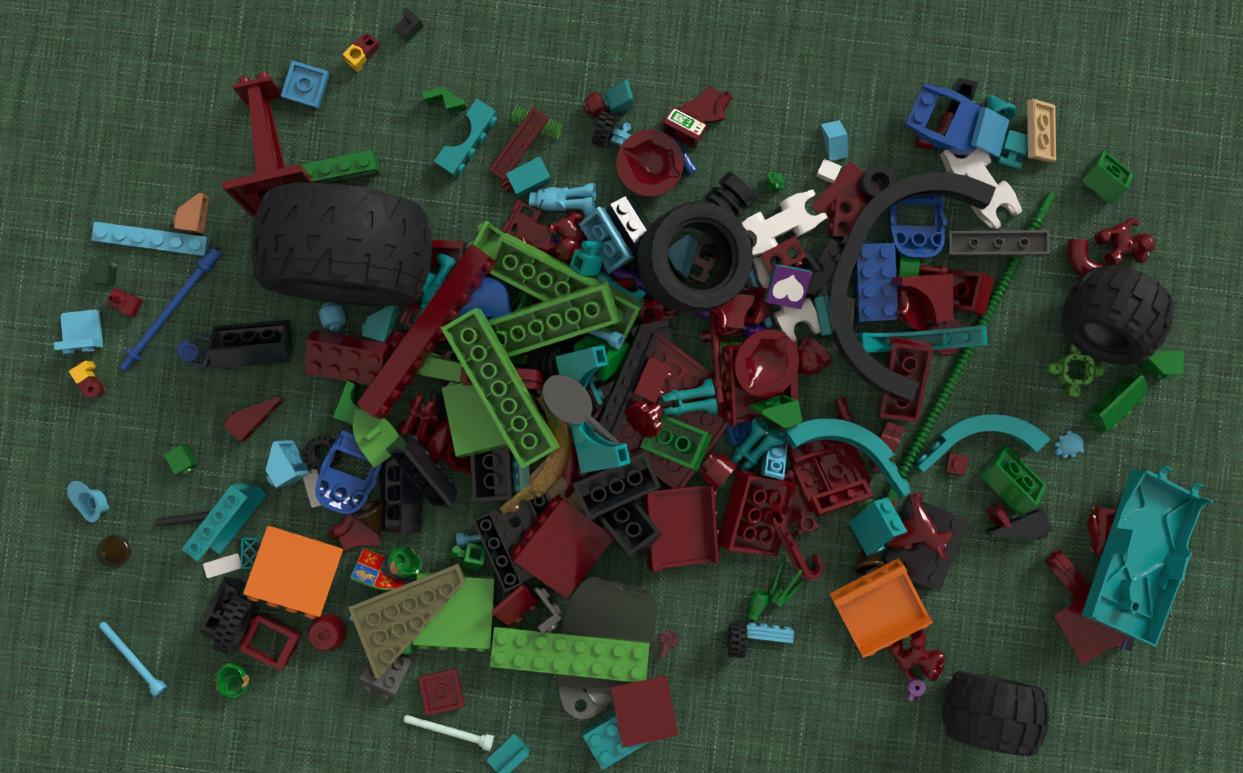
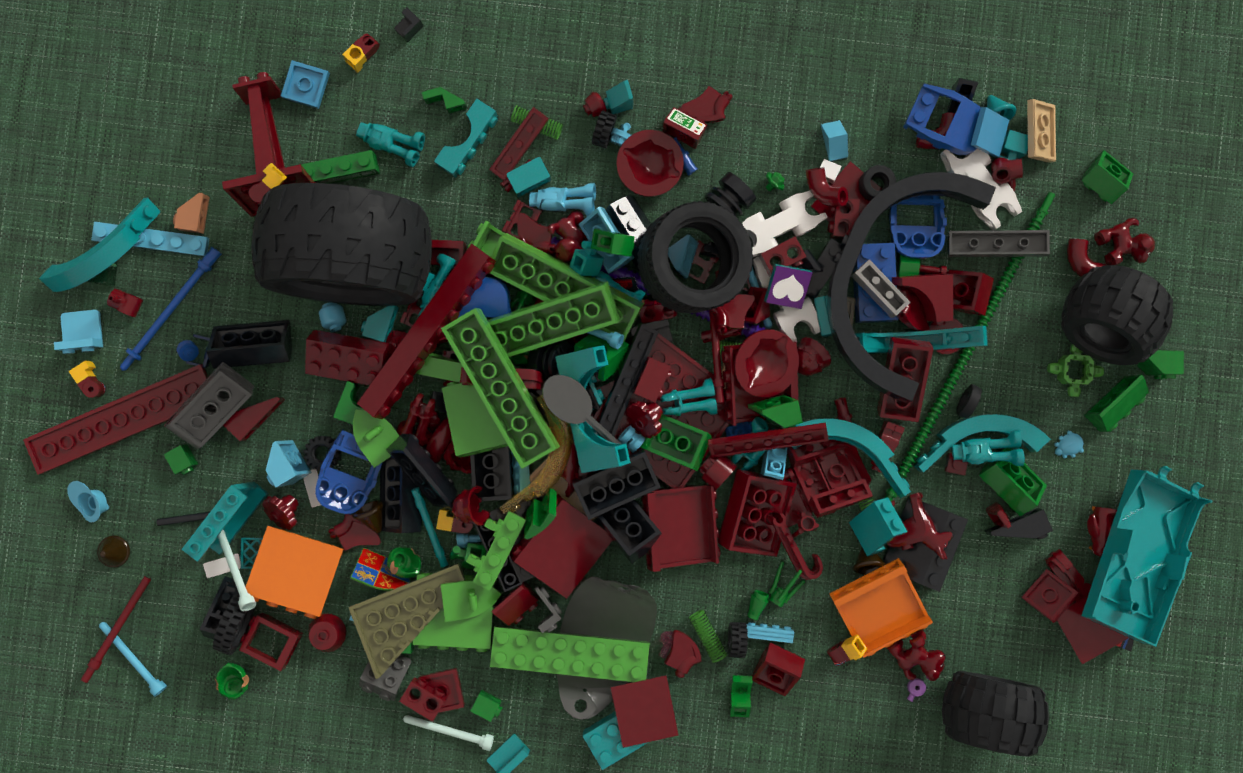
none -> dark red plate [23,364,208,475]
none -> teal arch [39,198,161,292]
none -> dark red bar [81,576,151,683]
none -> dark grey hinge [164,362,254,450]
none -> light aqua piece [218,530,256,611]
none -> leg [249,163,287,202]
none -> dark red plant [262,495,299,530]
none -> teal piece [356,122,425,167]
none -> dark red brick [399,677,447,722]
none -> teal piece [411,487,448,567]
none -> leg [436,509,474,533]
none -> bright green shield [440,580,501,622]
none -> dark red helmet [452,486,490,526]
none -> bright green hinge [466,511,527,591]
none -> green brick [470,690,503,722]
none -> green slope [524,488,557,539]
none -> green slope [591,229,635,256]
none -> medium azure wheel [618,425,645,453]
none -> dark red arm [664,630,701,678]
none -> bright green piece [689,610,727,663]
none -> dark red tile [708,422,829,458]
none -> green slope [730,675,752,718]
none -> dark red slope [752,643,805,696]
none -> dark red cylinder [806,167,848,206]
none -> leg [827,634,867,666]
none -> light grey brick [851,259,911,318]
none -> teal piece [952,430,1025,466]
none -> black tyre [956,384,982,419]
none -> dark red piece [991,157,1023,191]
none -> dark red tile [1021,569,1080,623]

